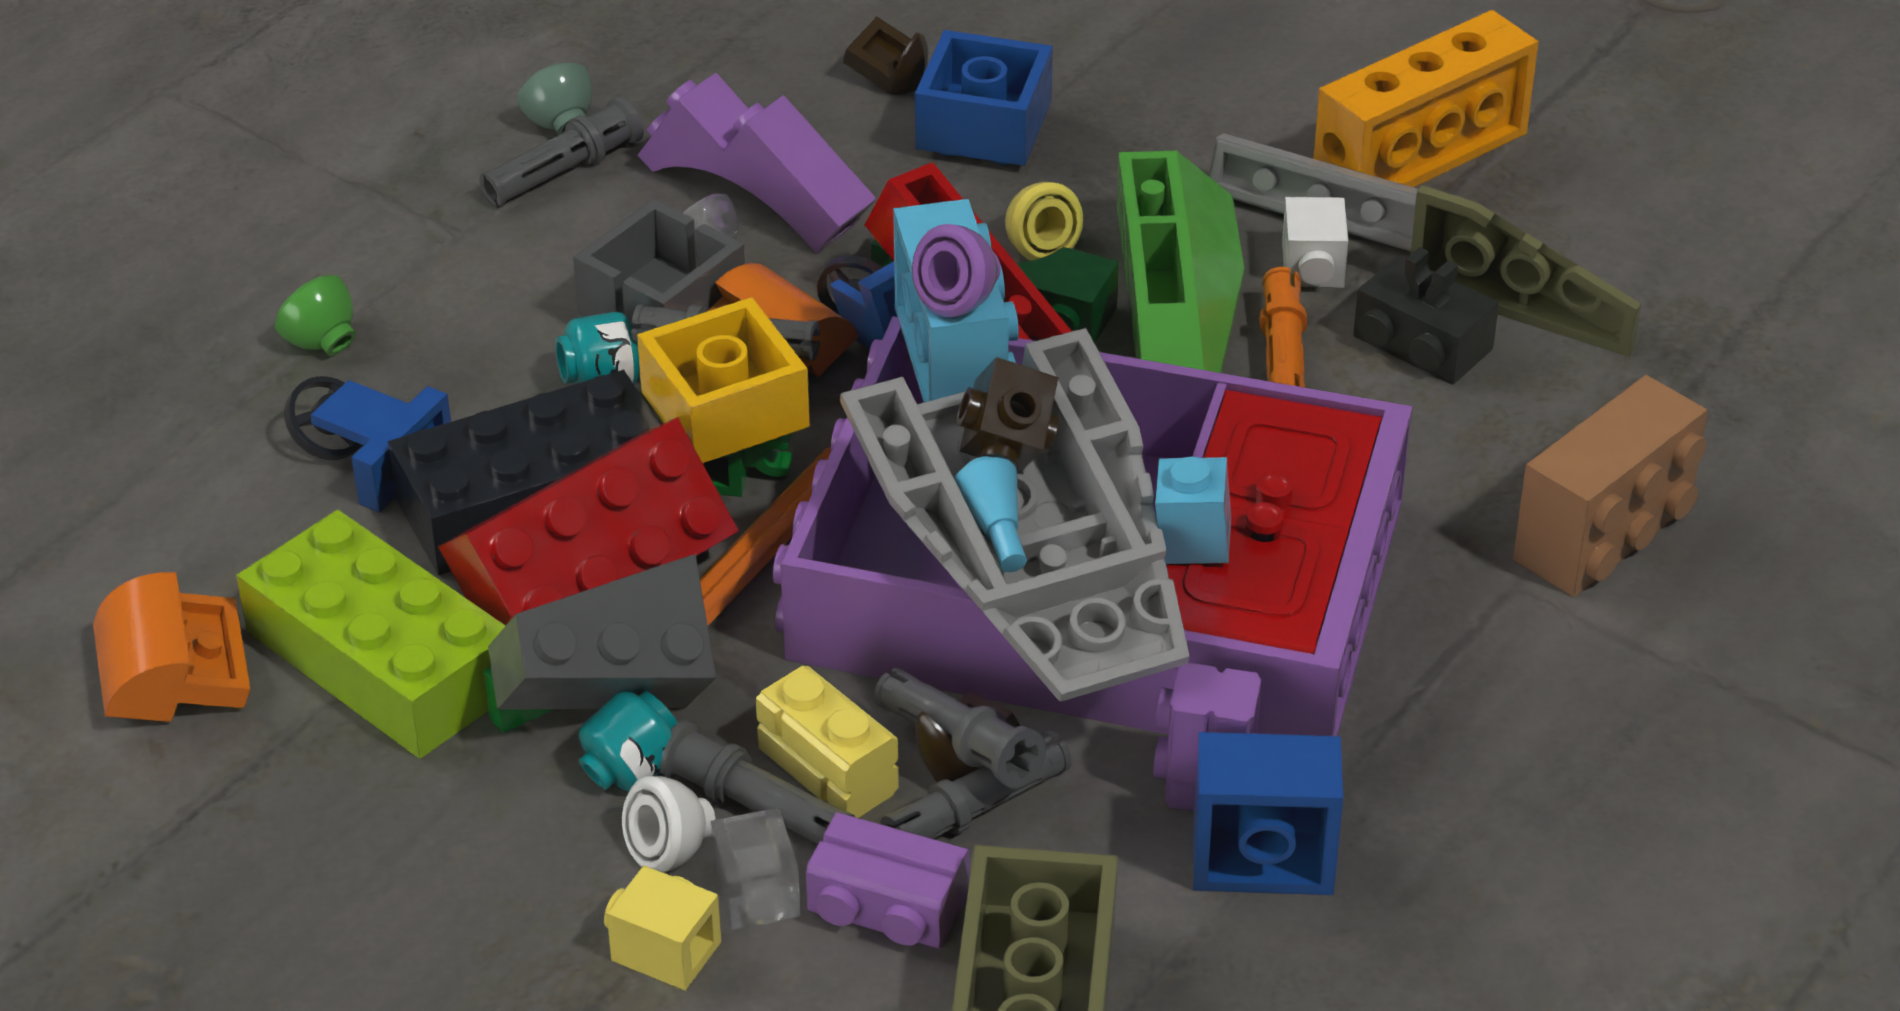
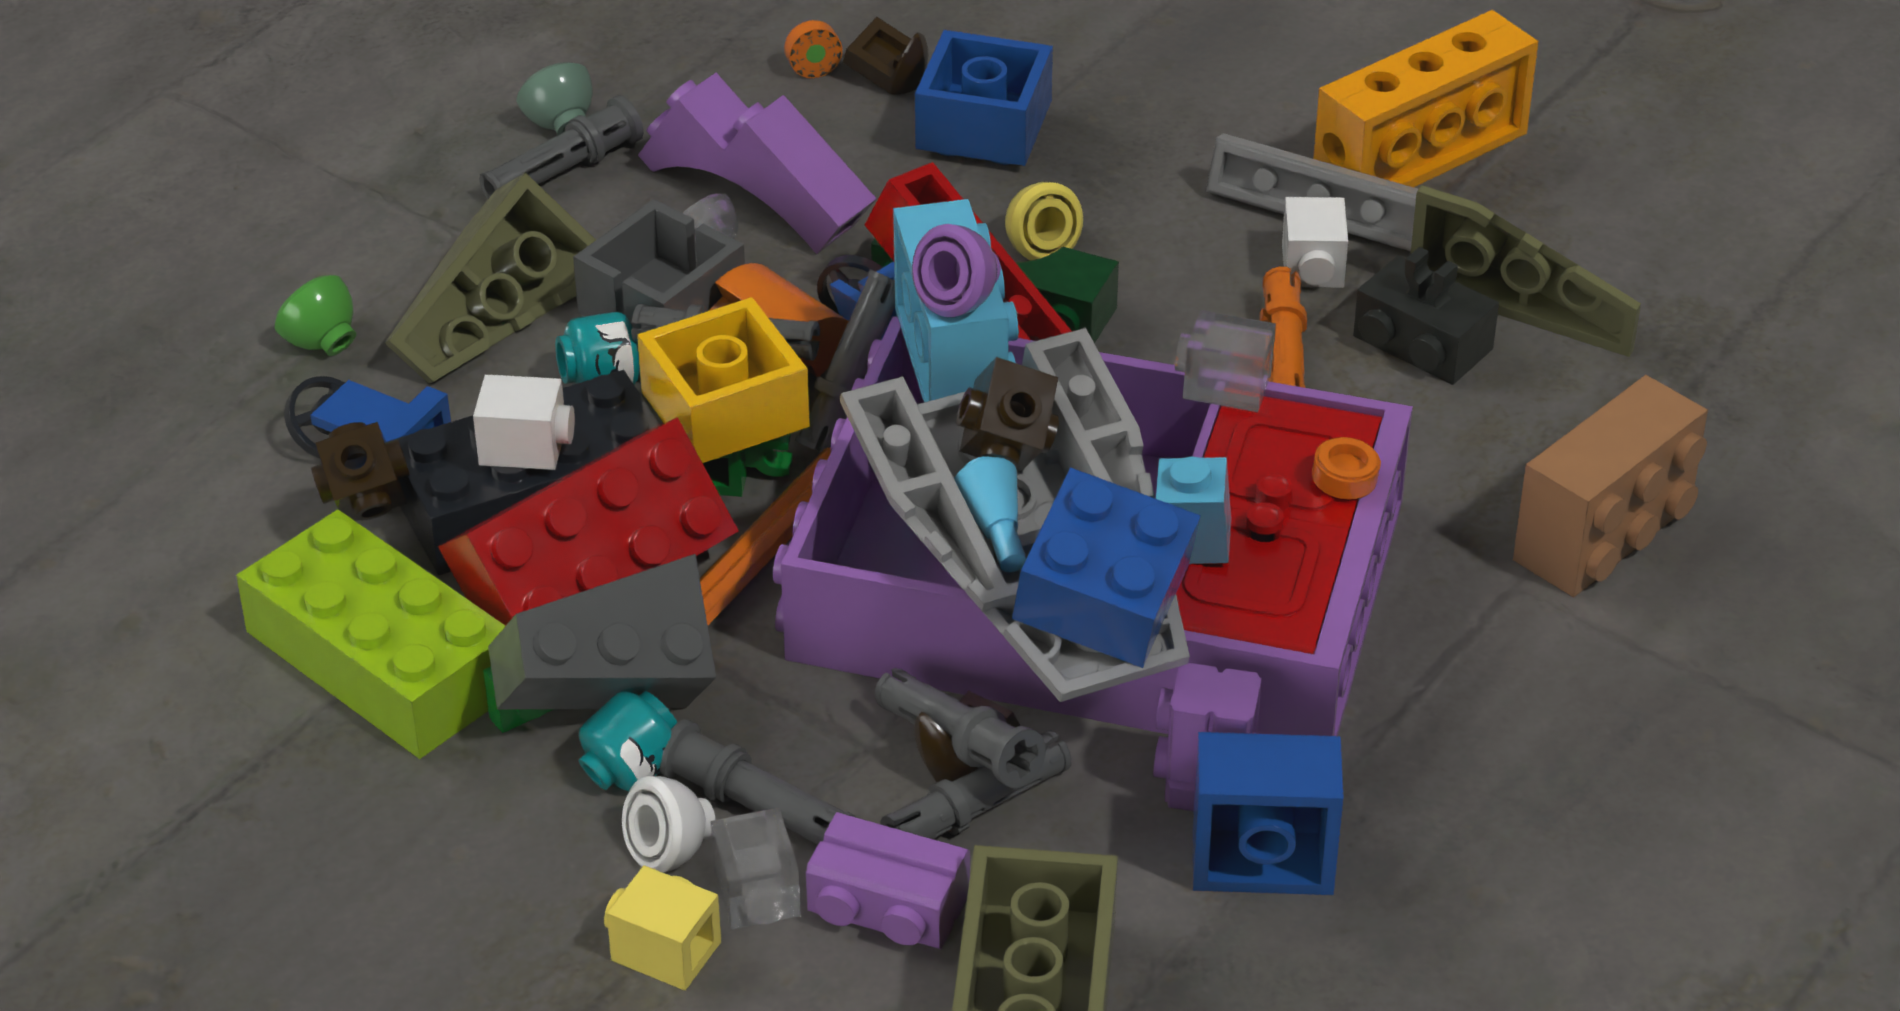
orange brick [93,572,251,722] -> none
light yellow brick [756,665,899,818] -> none
bright green wedge [1117,151,1244,373] -> none
none -> dark brown brick [311,422,410,521]
none -> olive wedge [385,172,596,384]
none -> white brick [473,374,575,470]
none -> orange tile [784,20,842,78]
none -> dark grey pin [795,269,895,453]
none -> blue brick [1012,467,1201,668]
none -> clear brick [1175,310,1276,412]
none -> orange tile [1312,437,1381,499]

